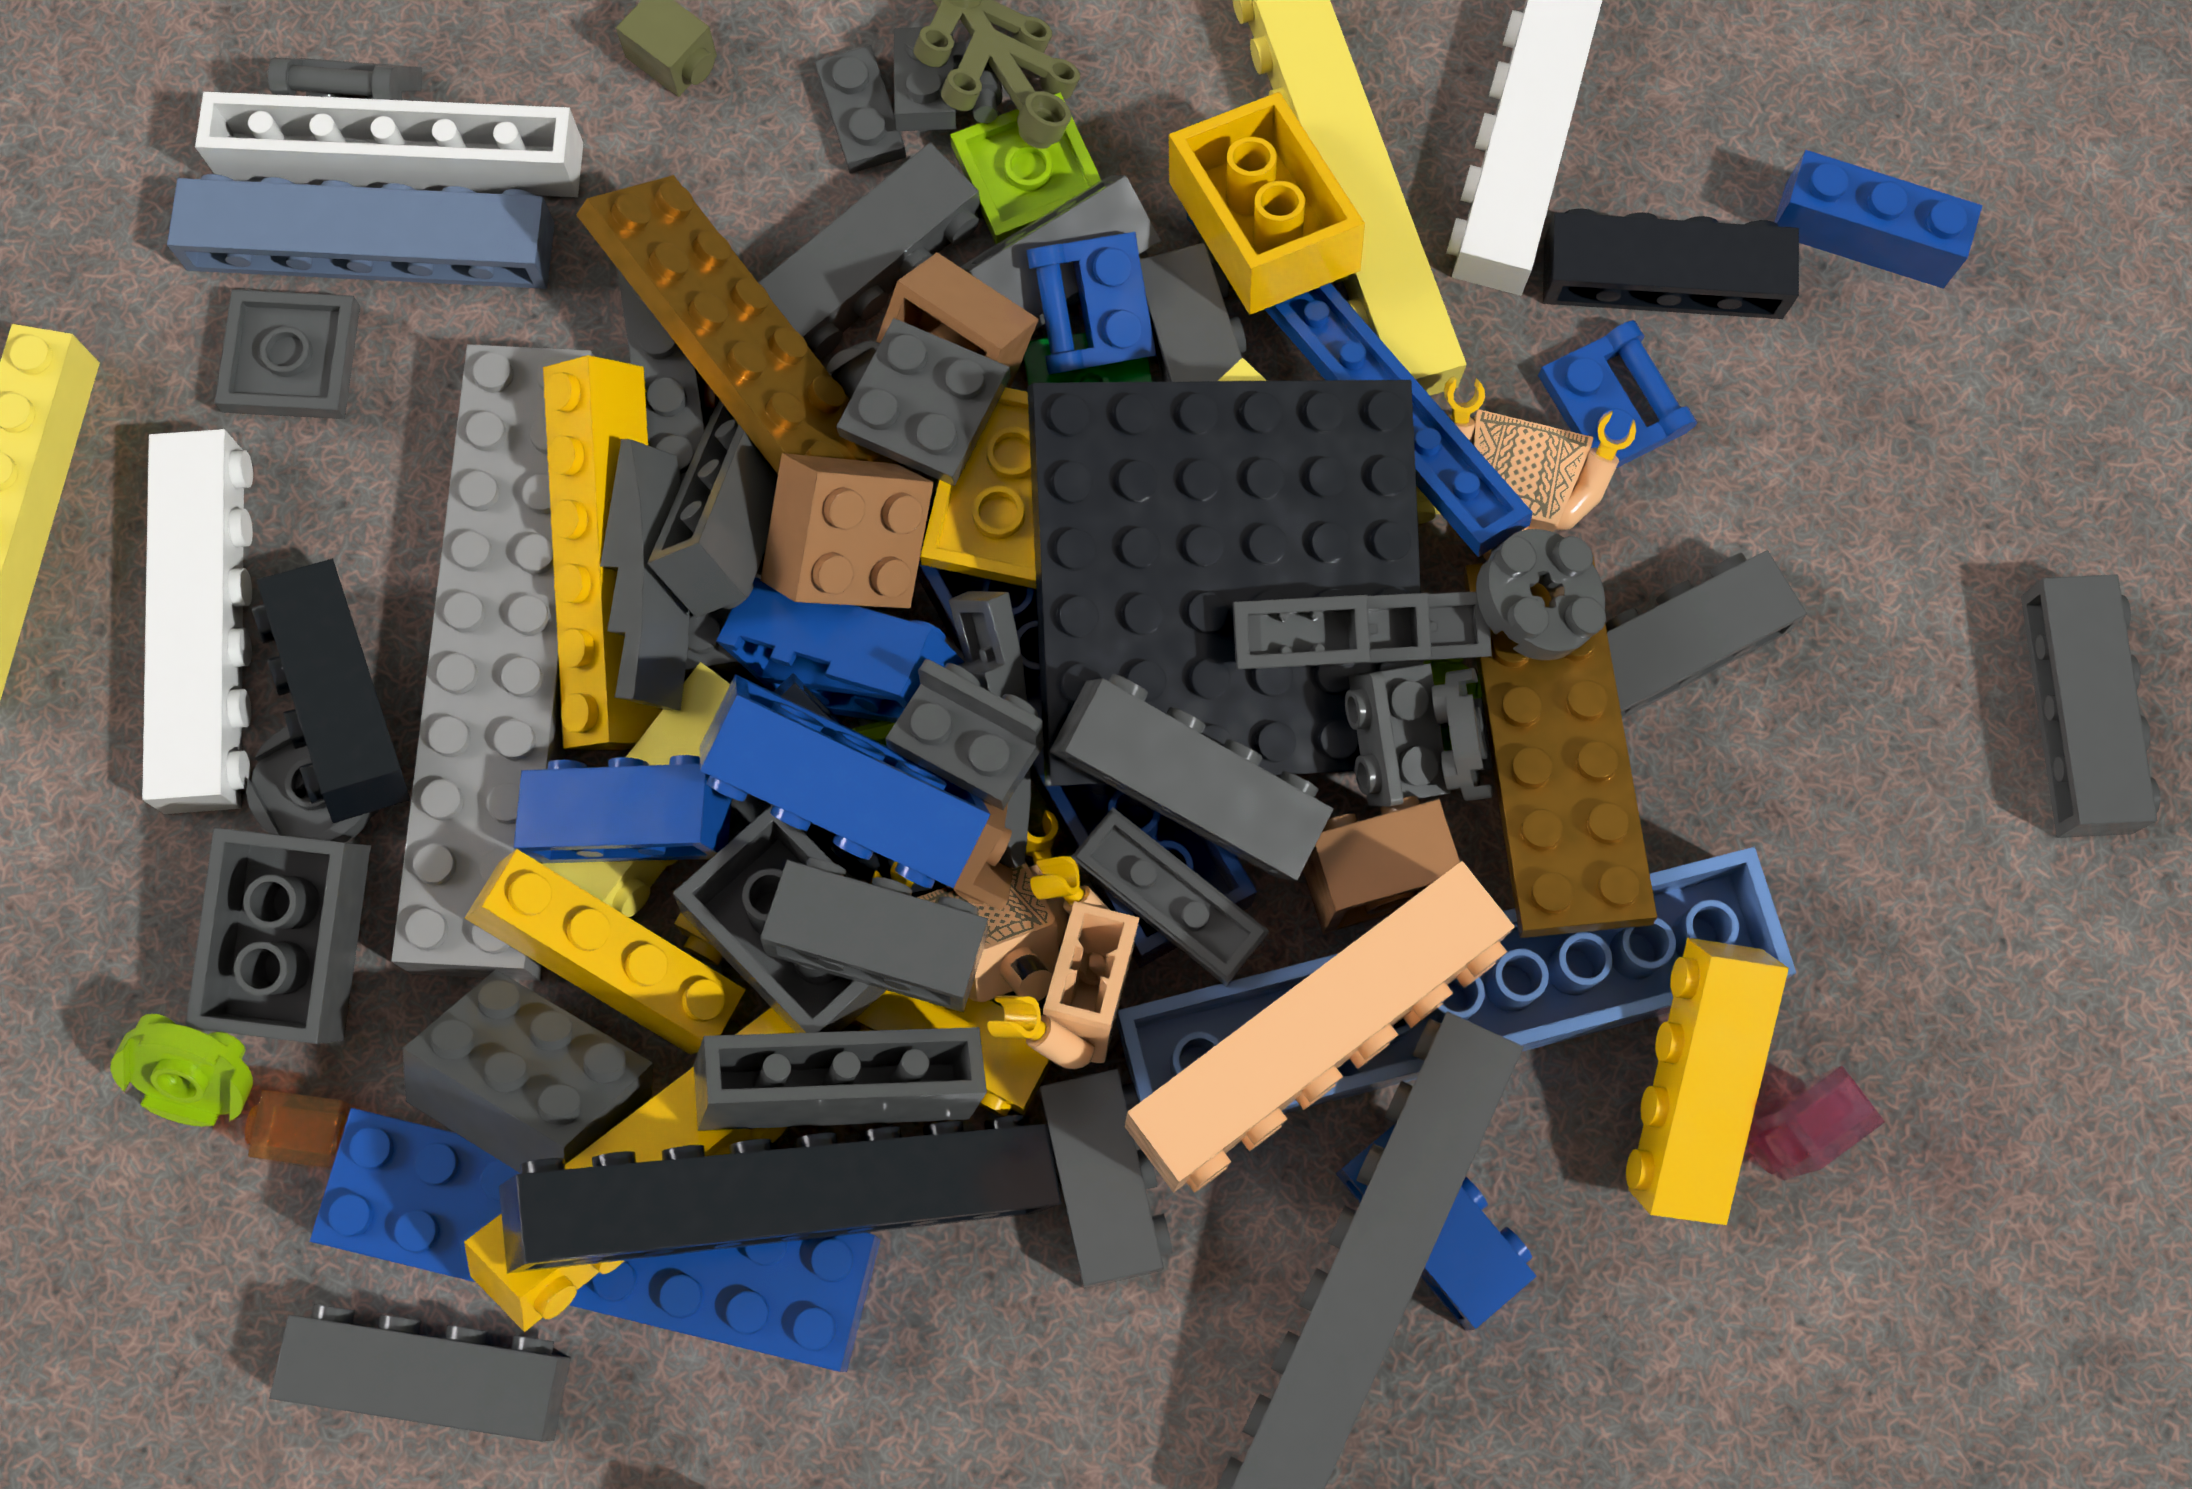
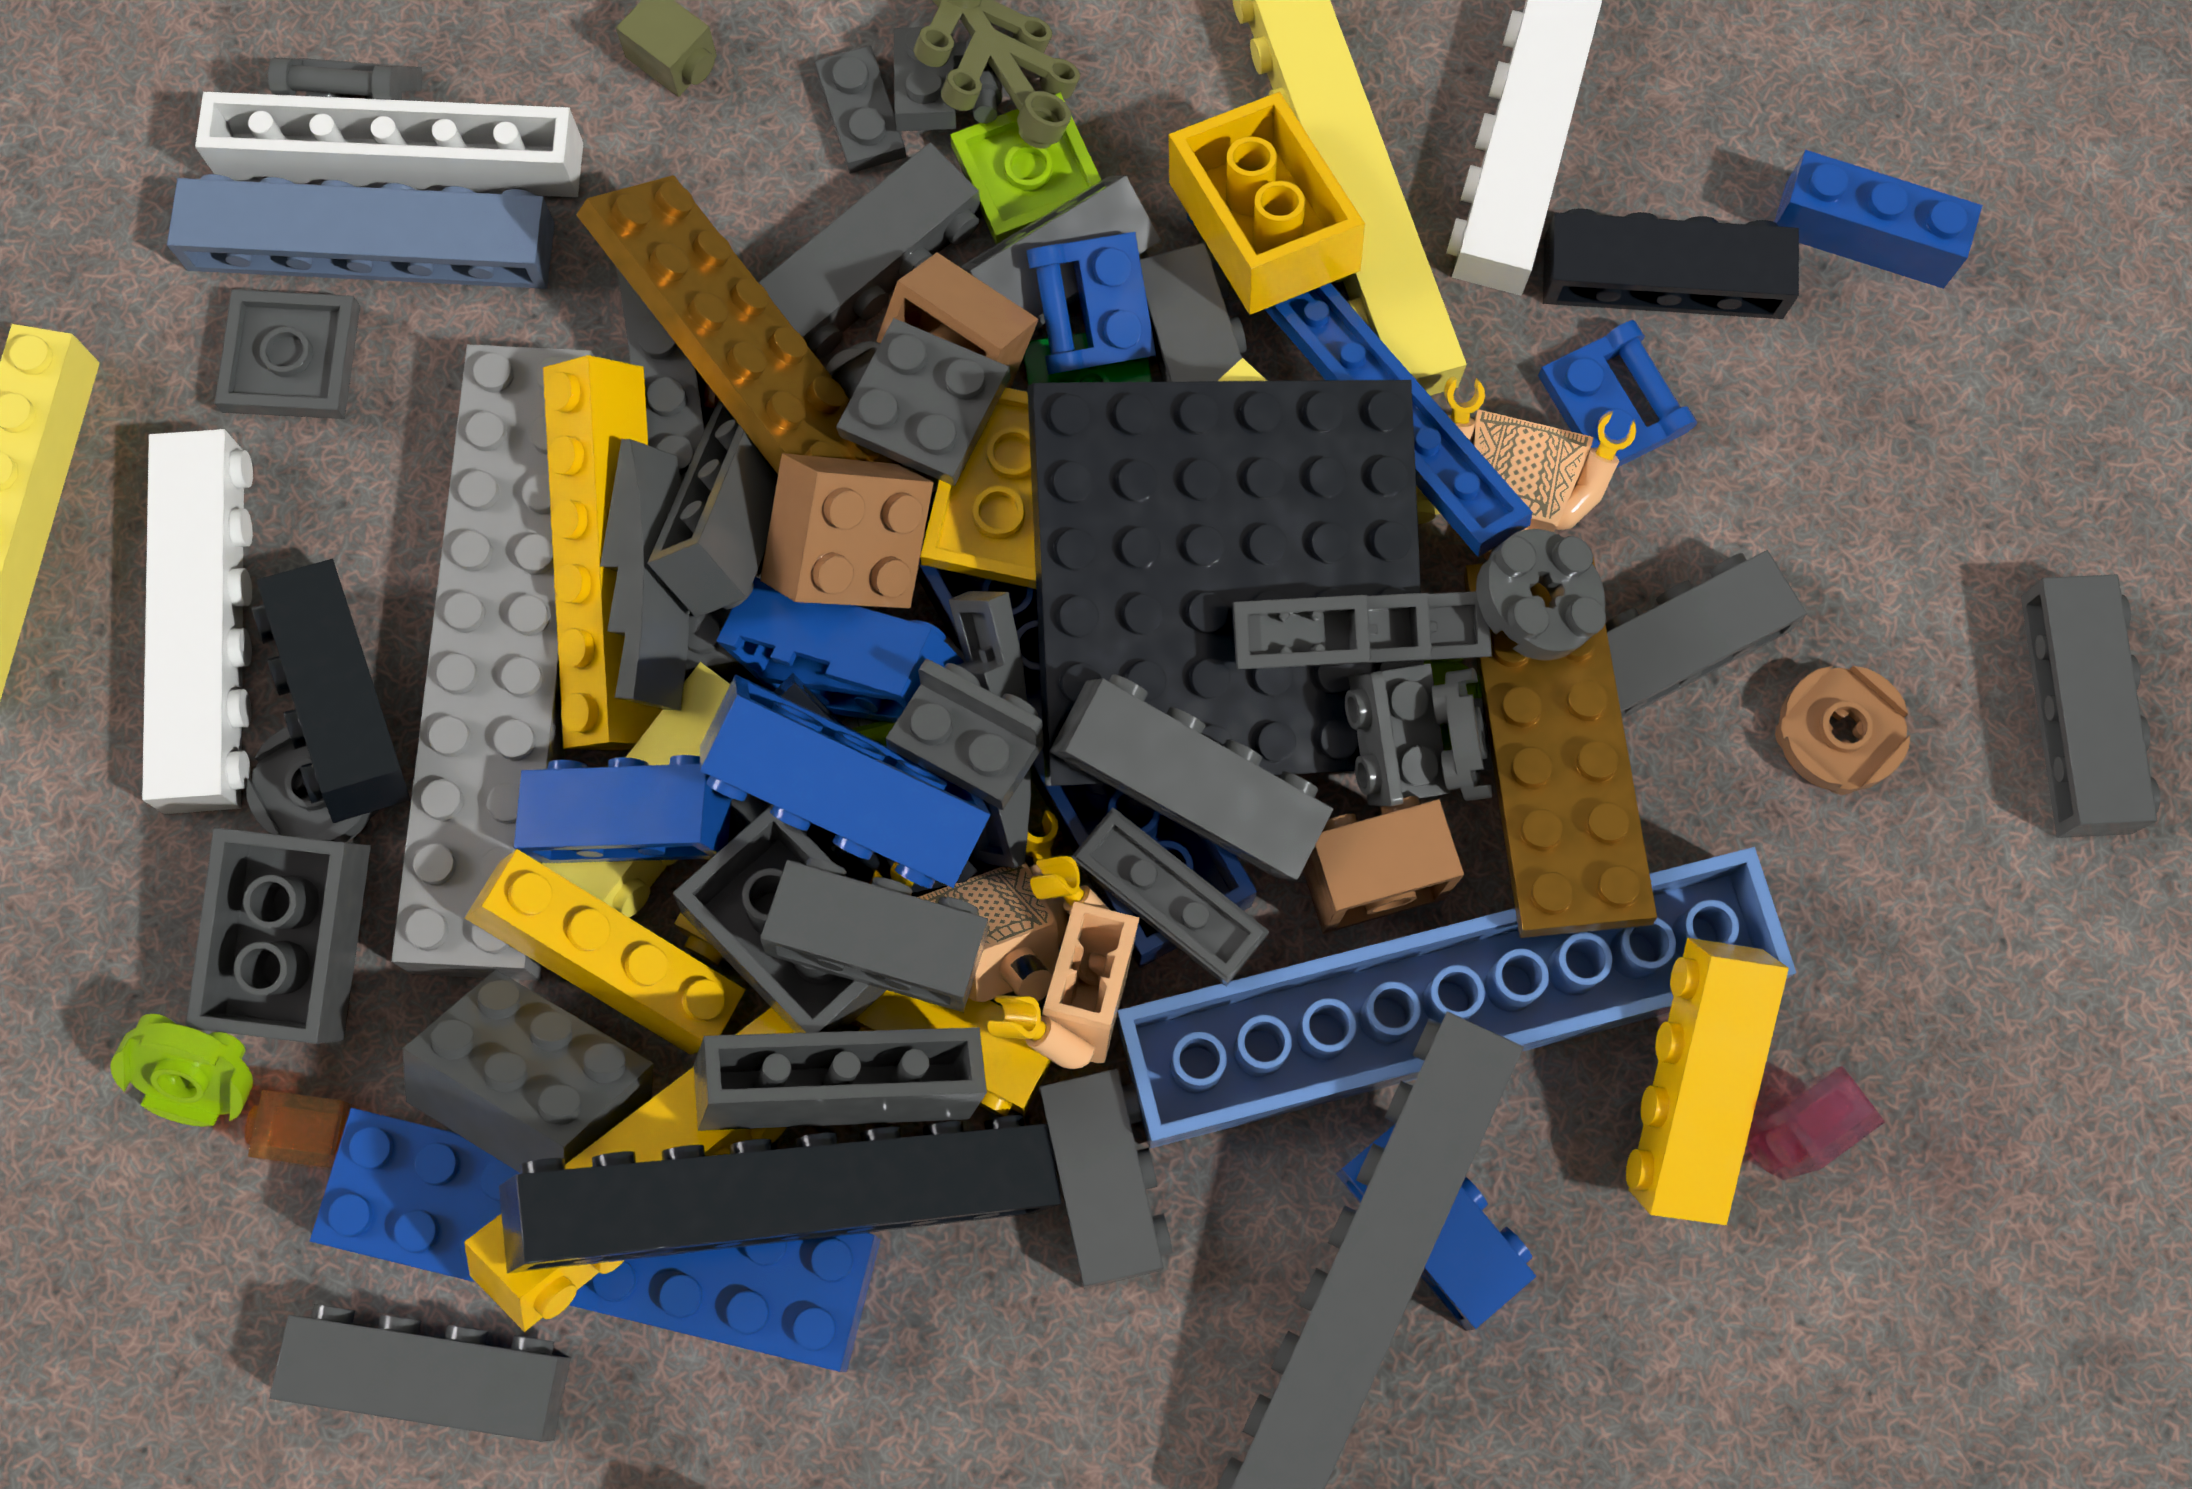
medium nougat bracket [953,800,1013,910] -> none
light nougat brick [1124,861,1515,1193] -> none
none -> medium nougat plate [1775,666,1910,795]

